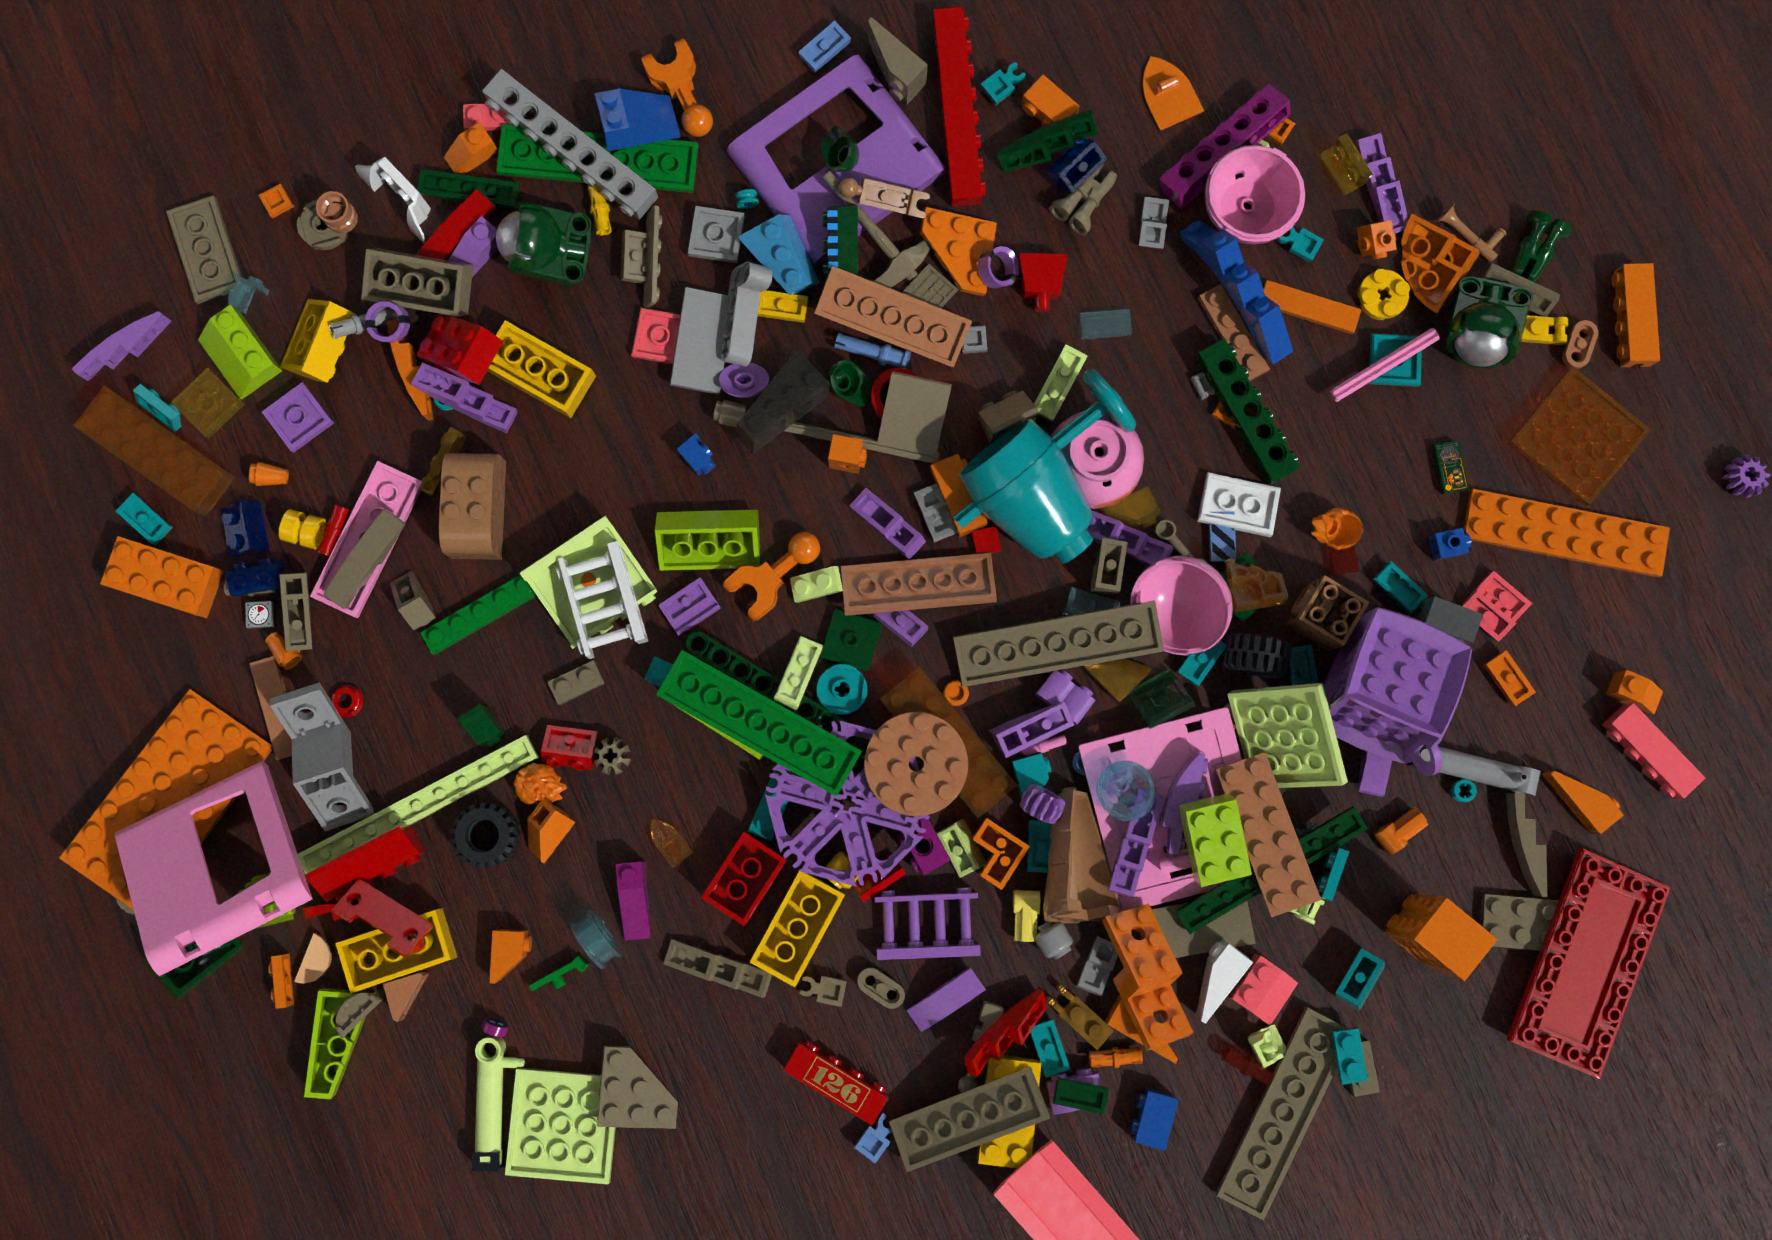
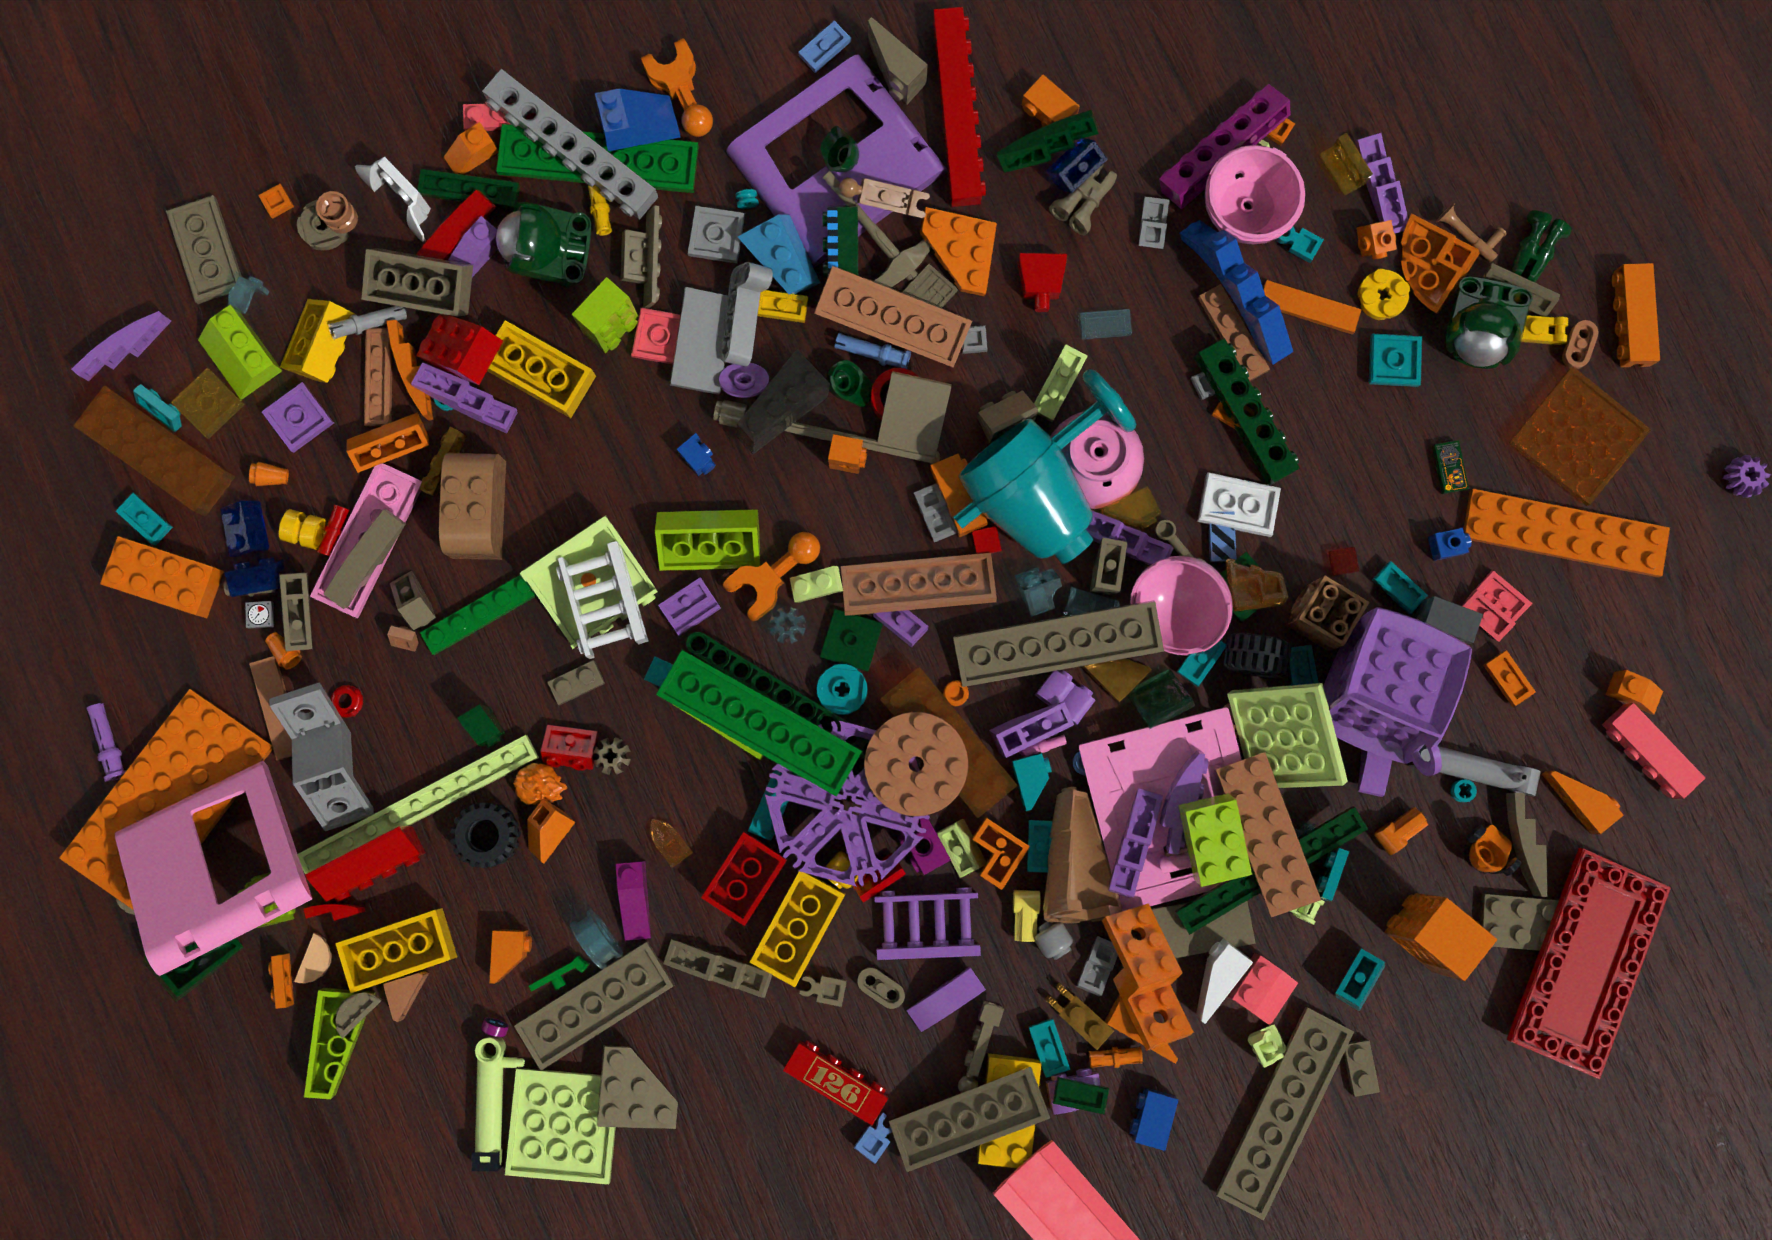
red brick [332,879,433,959] -> none
medium lavender piece [365,301,410,343] -> none
yellowish green tile [773,636,823,711] -> none
medium lavender slope [850,488,926,560] -> none
red slope [964,989,1047,1077] -> none
medium lavender piece [978,246,1019,289] -> none
teal plate [980,62,1026,106] -> none
medium lavender gear [1019,784,1065,824] -> none
clear light blue wheel [1097,761,1156,821] -> none
orange shield [1142,56,1204,131] -> none
clear red pin [1221,1045,1275,1085] -> none
orange hair [1311,507,1364,550] -> none
bright pink axle [1330,328,1440,402] -> none
teal plate [1331,1027,1368,1085] -> none
none -> medium lavender pin [87,703,126,782]
none -> orange brick [346,412,429,473]
none -> nougat tile [364,328,392,427]
none -> nougat plate [387,626,419,652]
none -> dark tan plate [514,942,675,1070]
none -> lime brick [572,277,639,354]
none -> clear light blue piece [769,607,806,644]
none -> clear light blue brick [1015,568,1062,617]
none -> orange cap [1463,824,1522,876]

